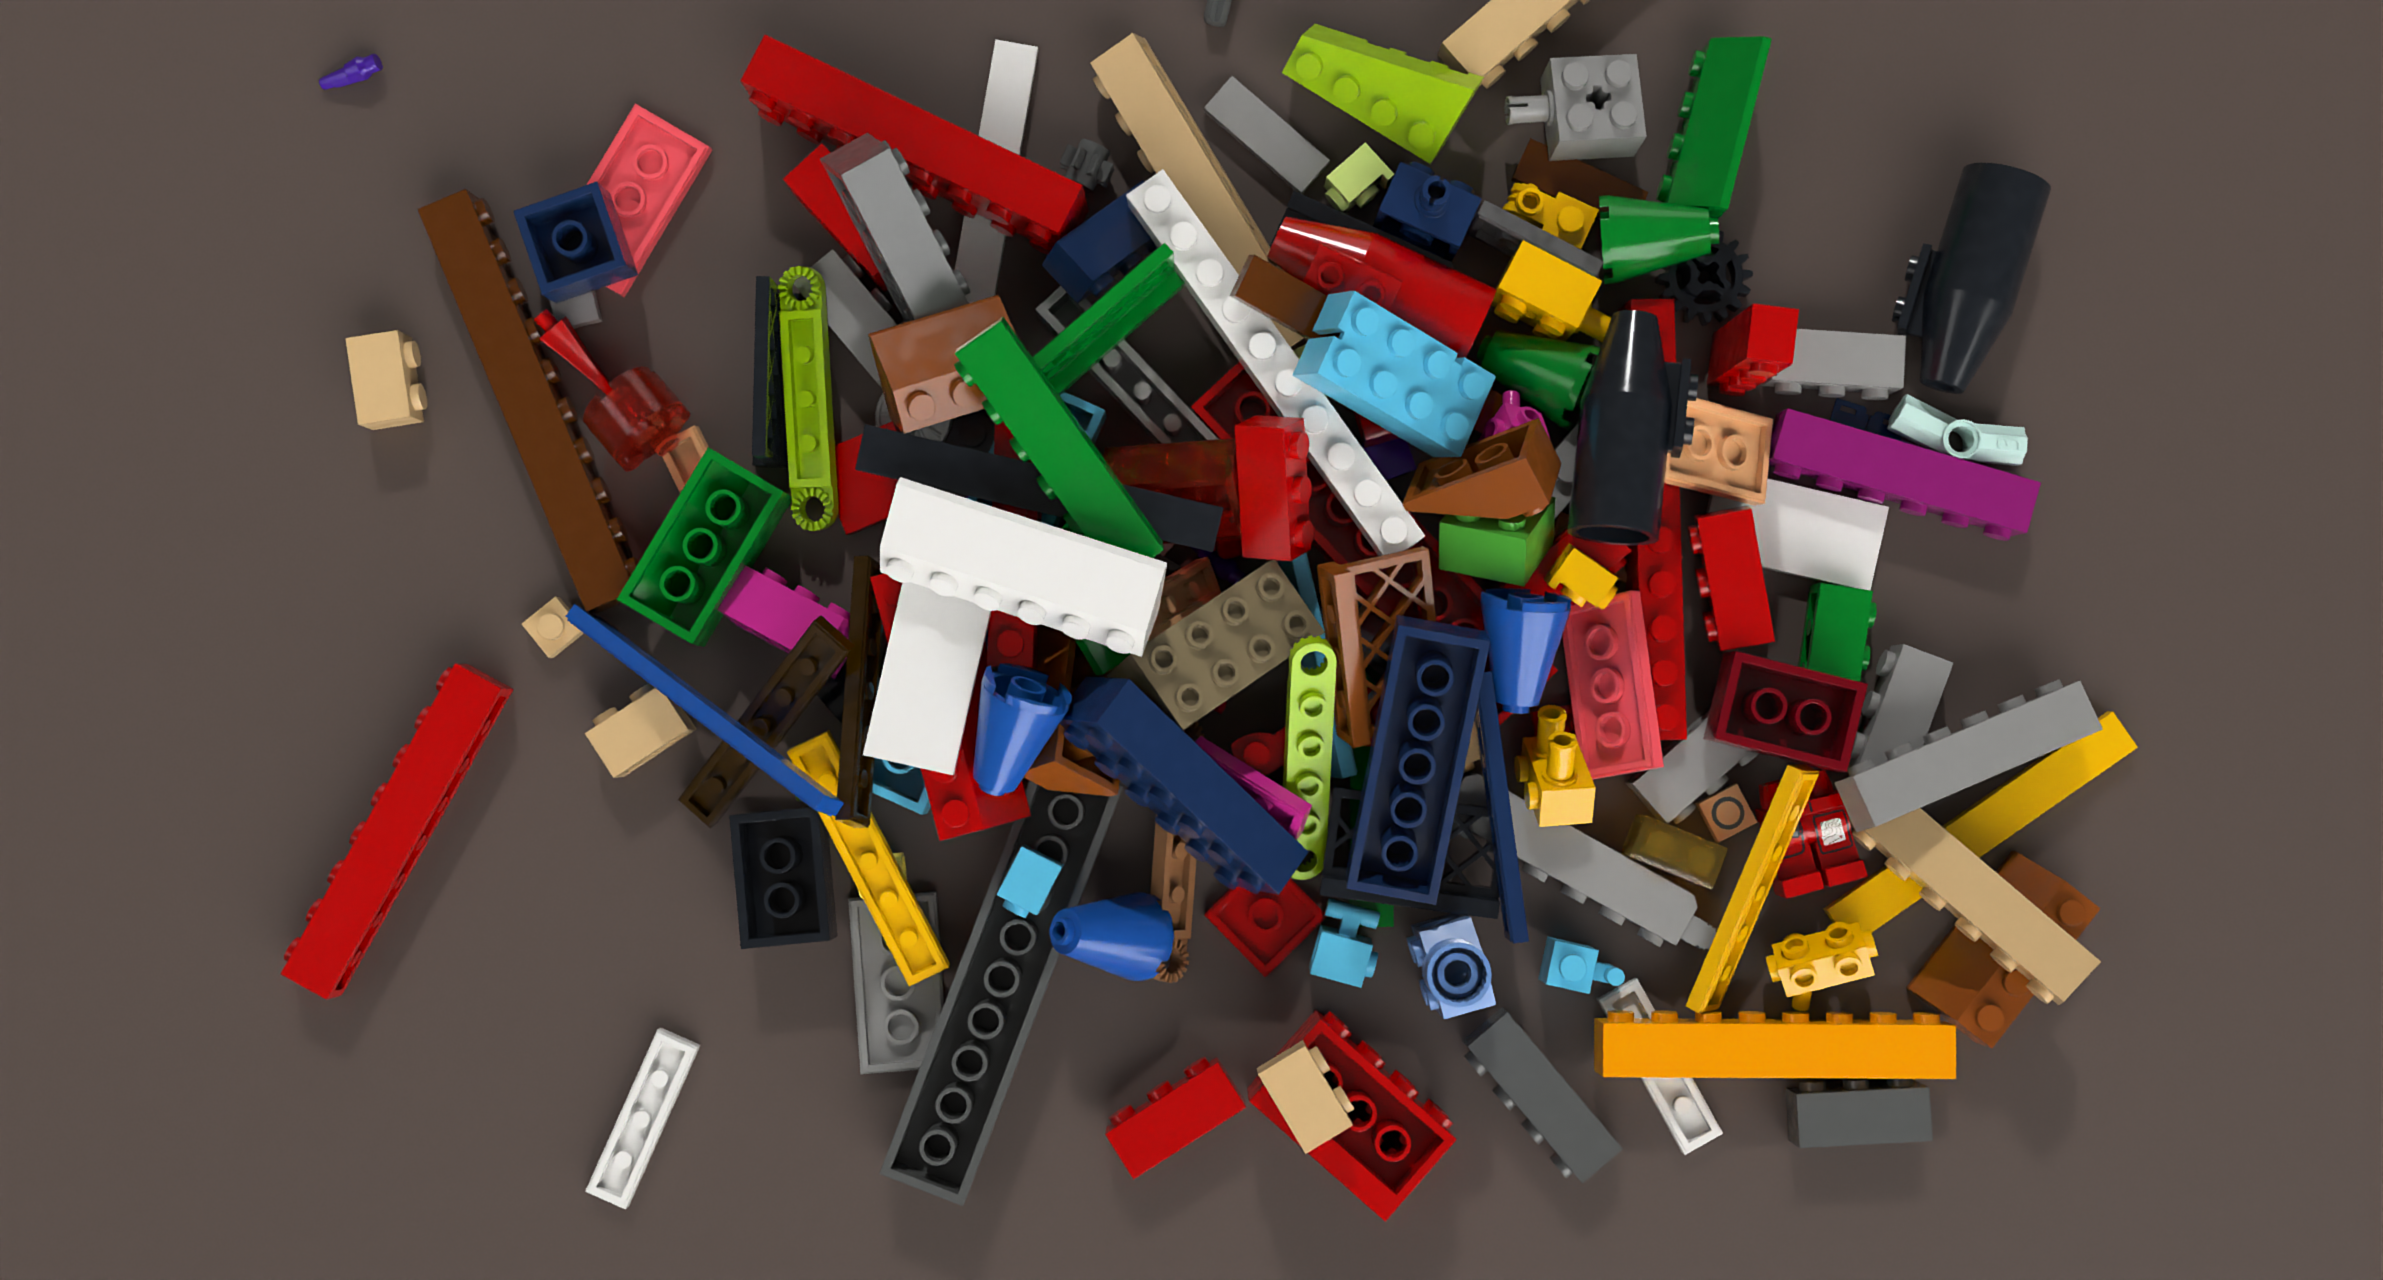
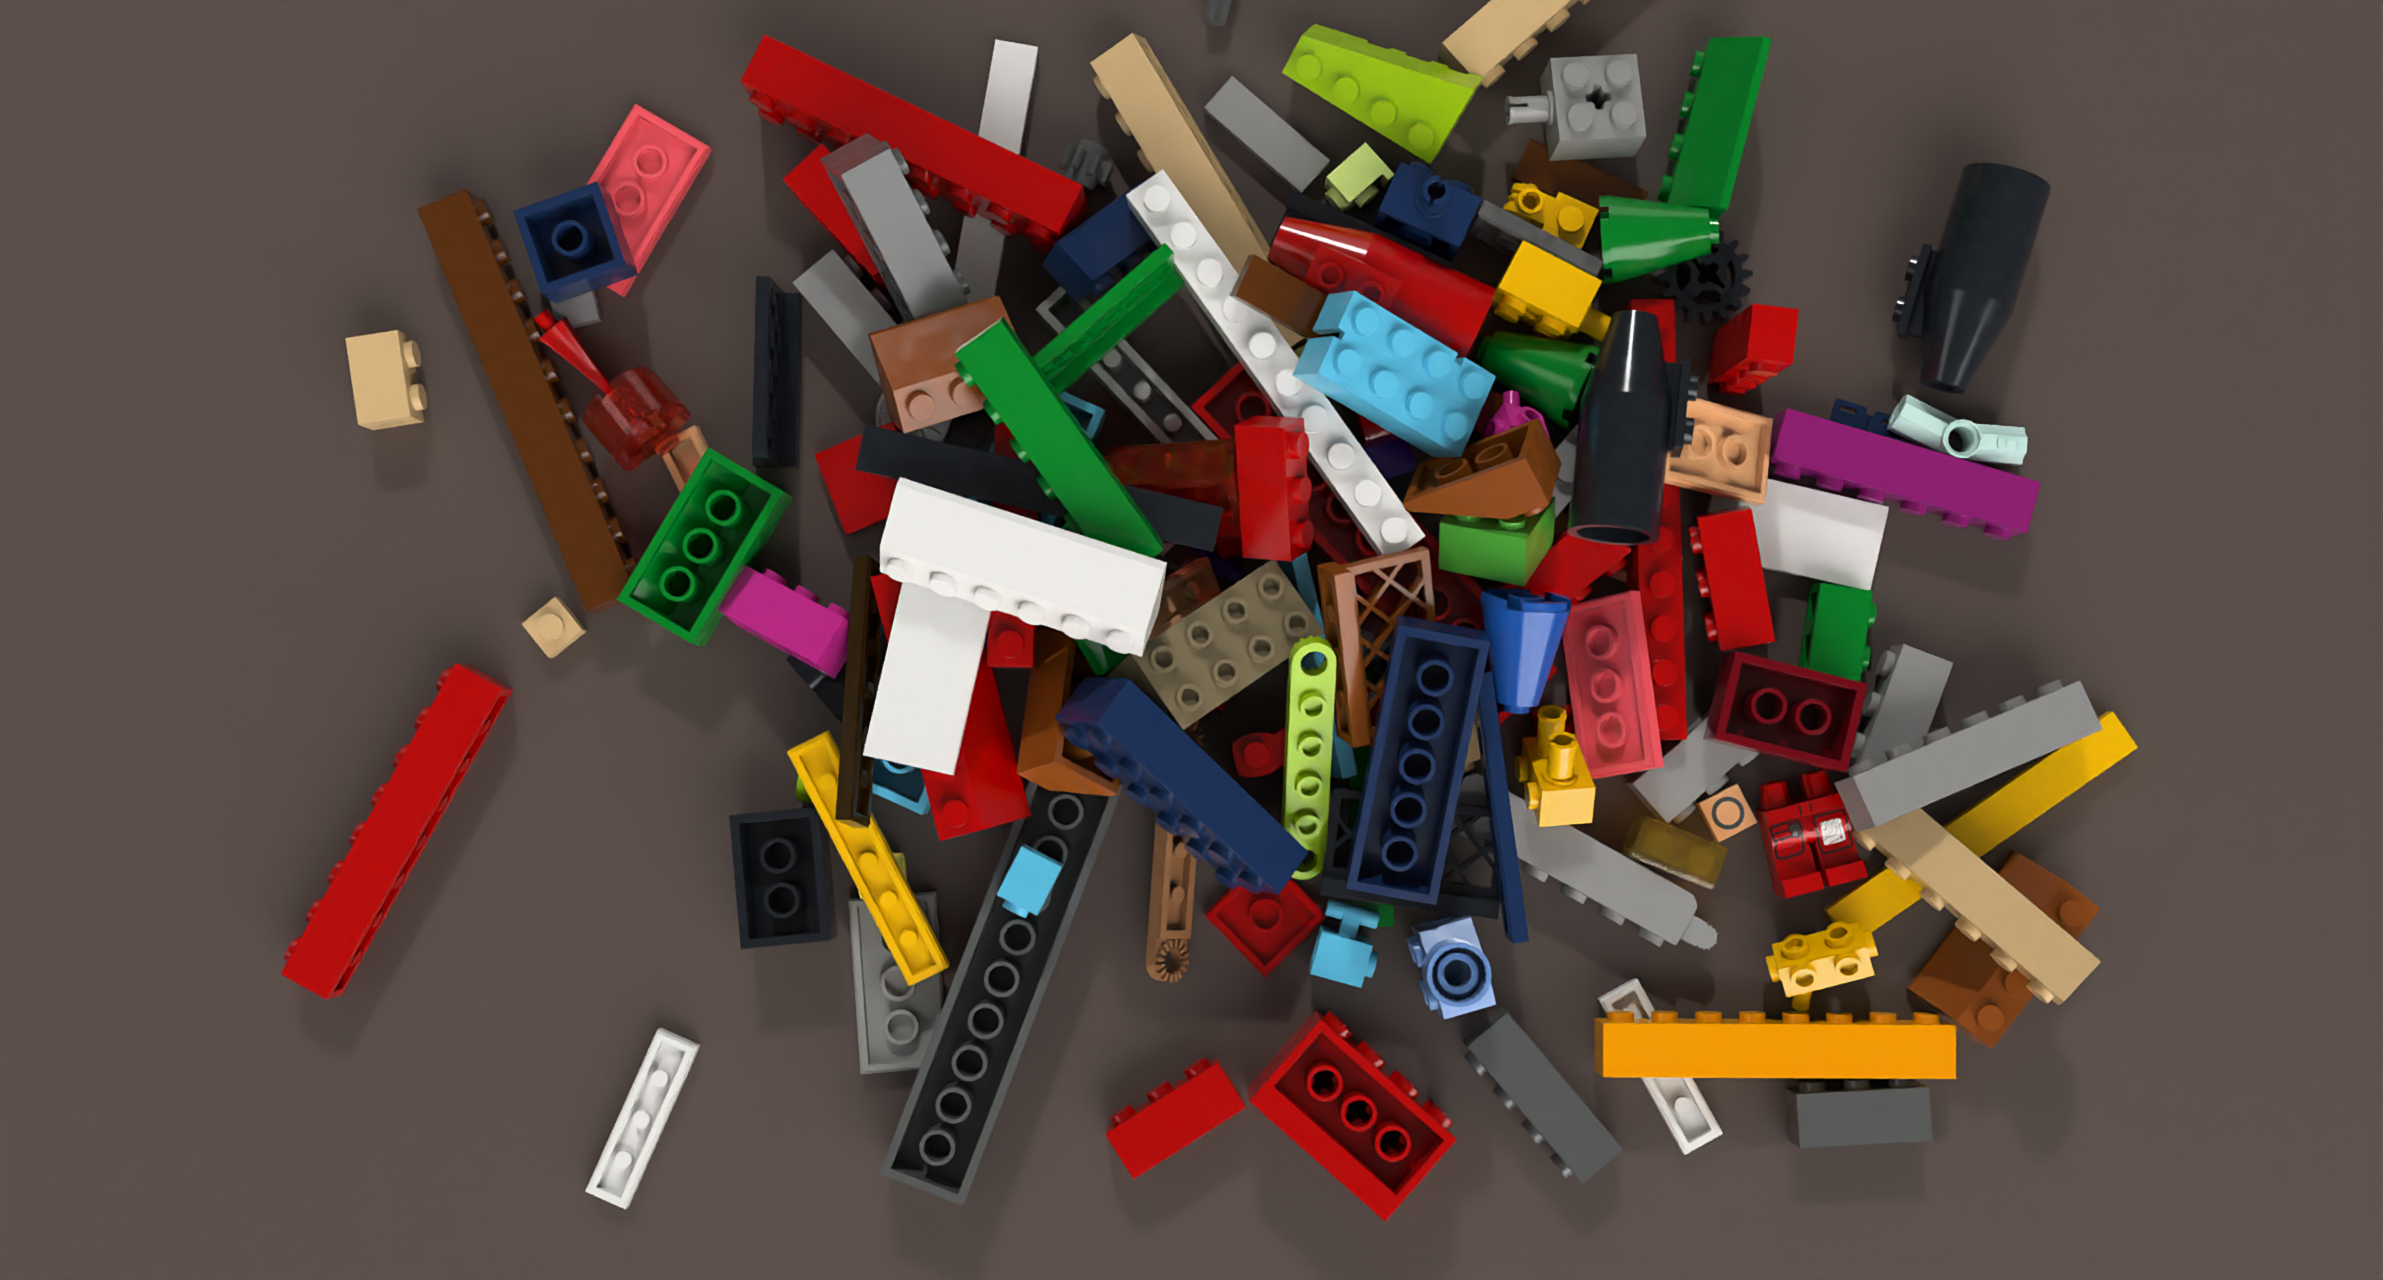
dark purple piece [319,54,383,90] -> none
blue tile [566,604,844,816] -> none
tan piece [585,684,697,778] -> none
dark brown tile [678,615,855,828] -> none
lime plate [778,266,838,531] -> none
blue cone [973,663,1072,796] -> none
blue cone [1049,892,1174,981] -> none
dark pink tile [1195,736,1312,840] -> none
tan piece [1257,1040,1354,1154] -> none
medium azure brick [1538,936,1625,994] -> none
yellow brick [1544,543,1618,610] -> none
yellow tile [1686,764,1819,1013] -> none
light grey brick [1761,329,1906,400] -> none

